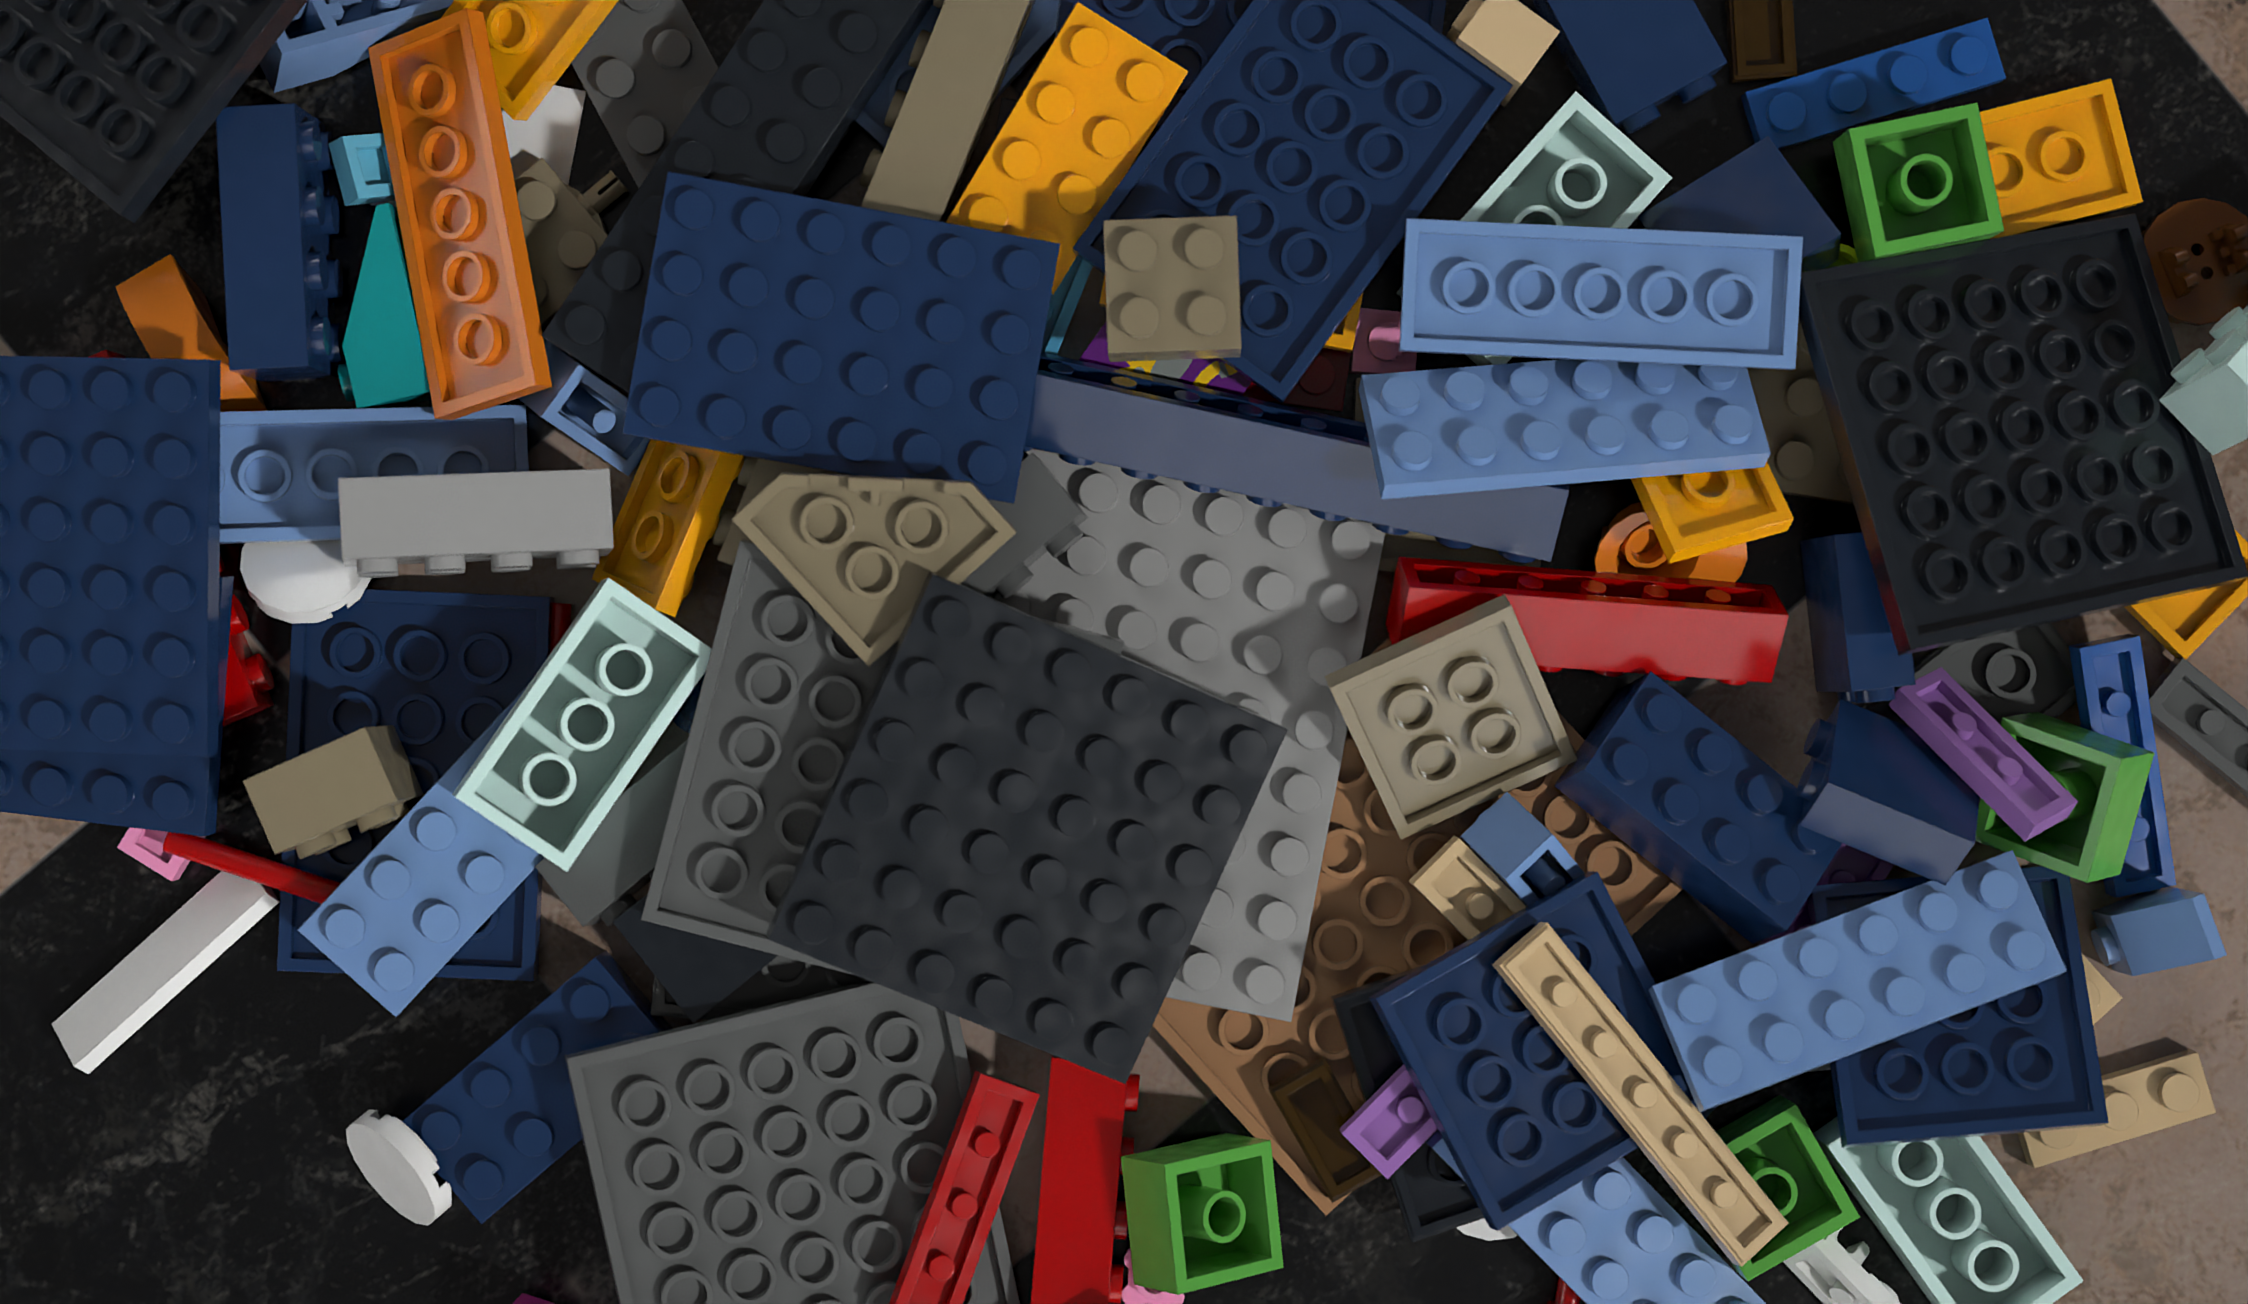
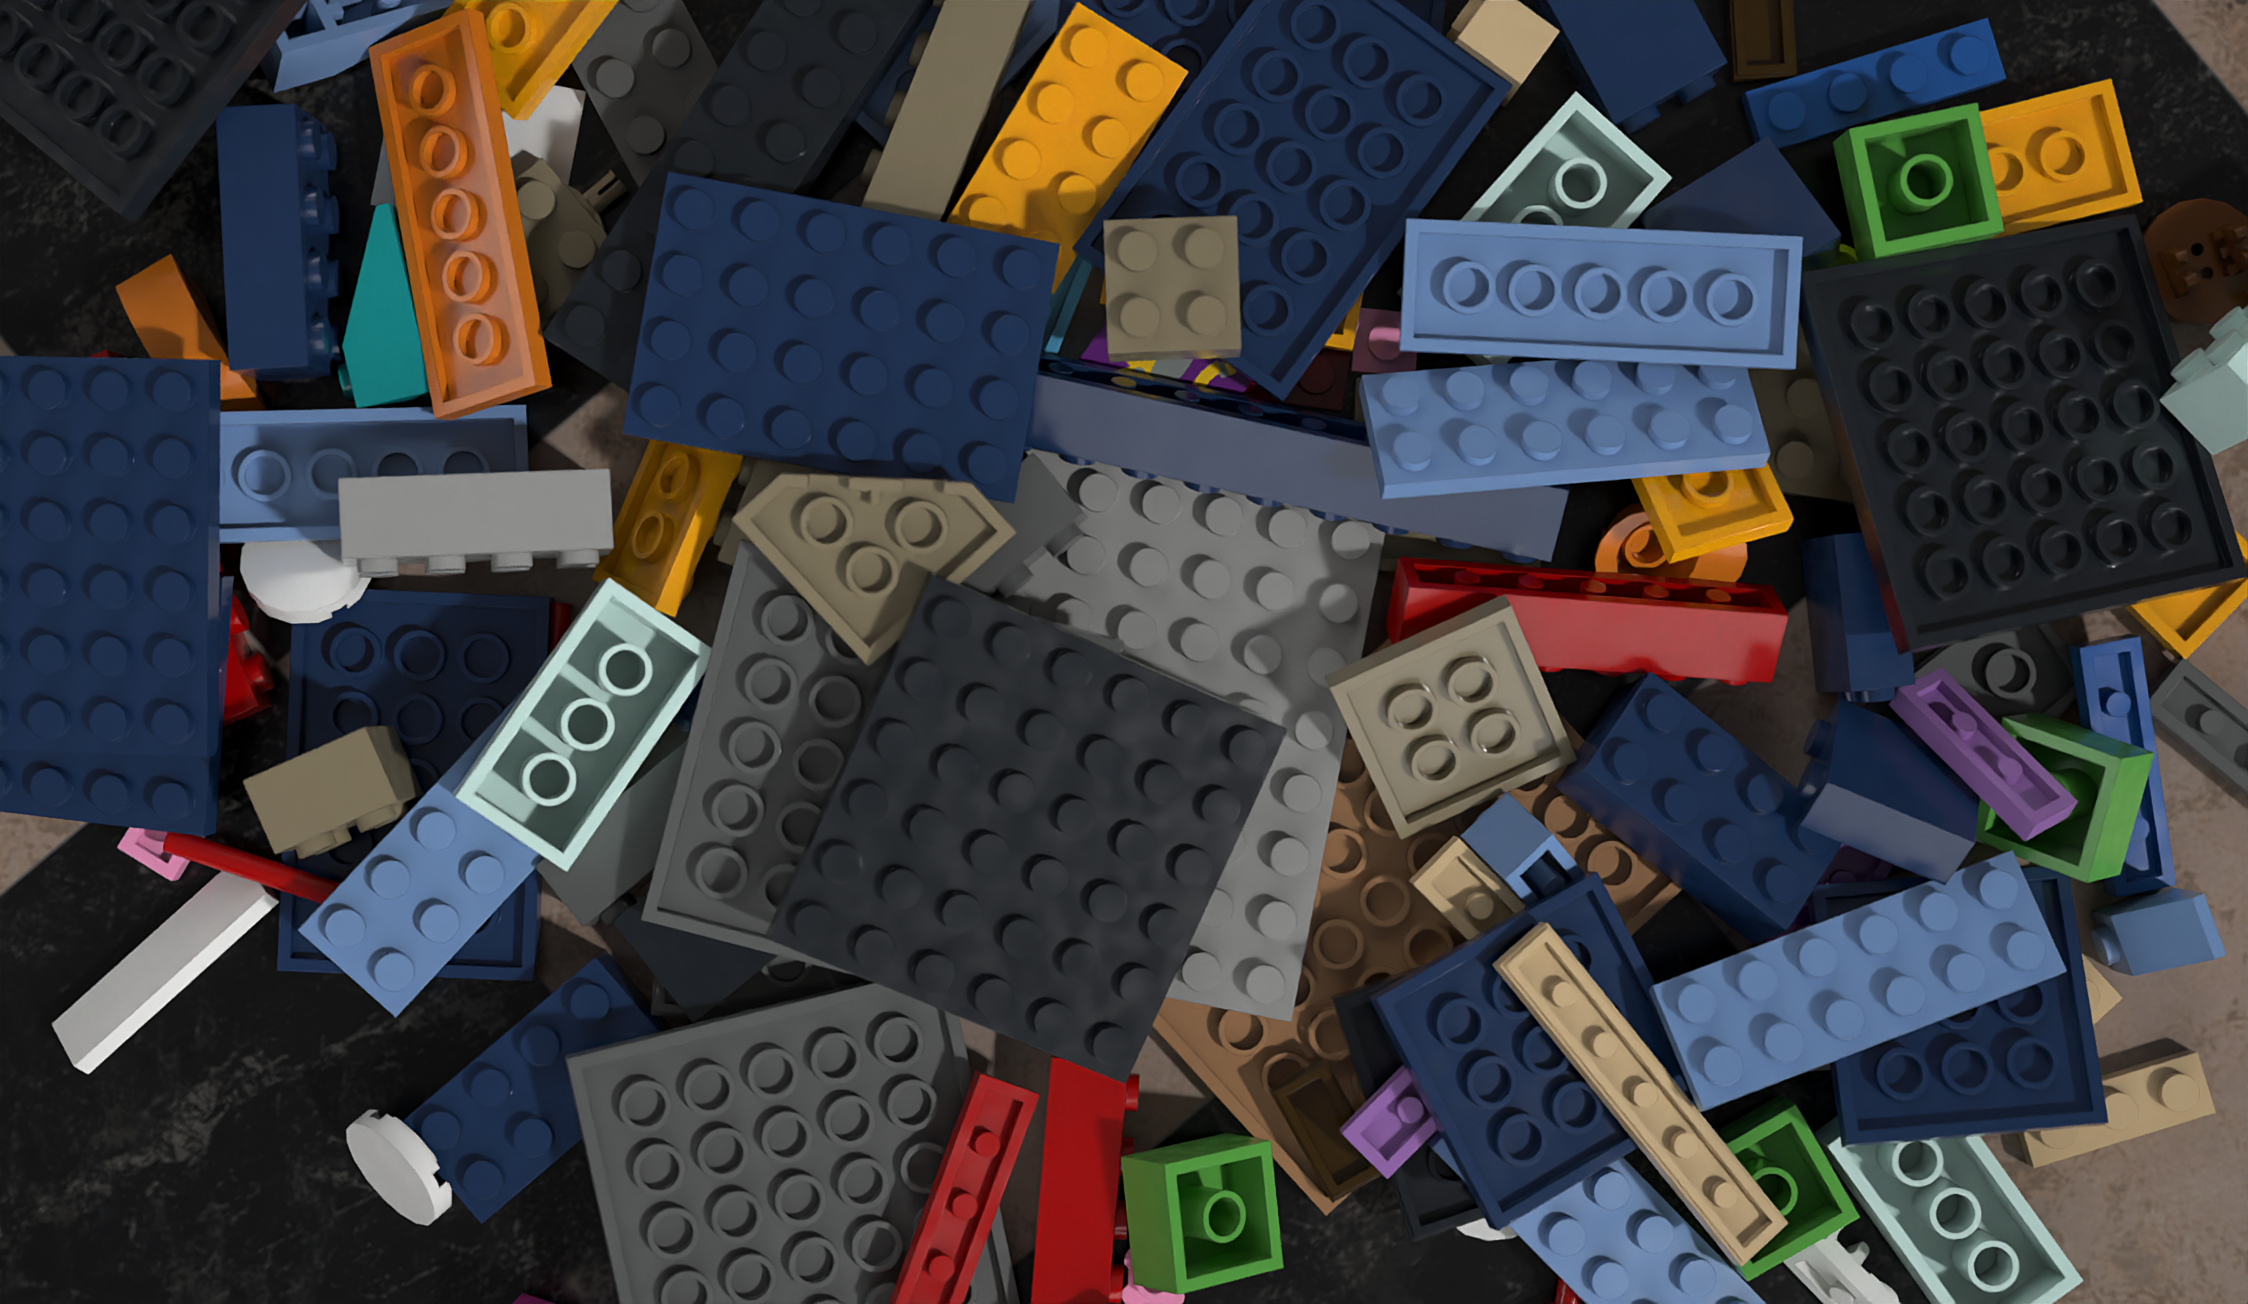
medium azure plate [329,133,395,206] -> none
medium blue slope [518,338,650,477] -> none

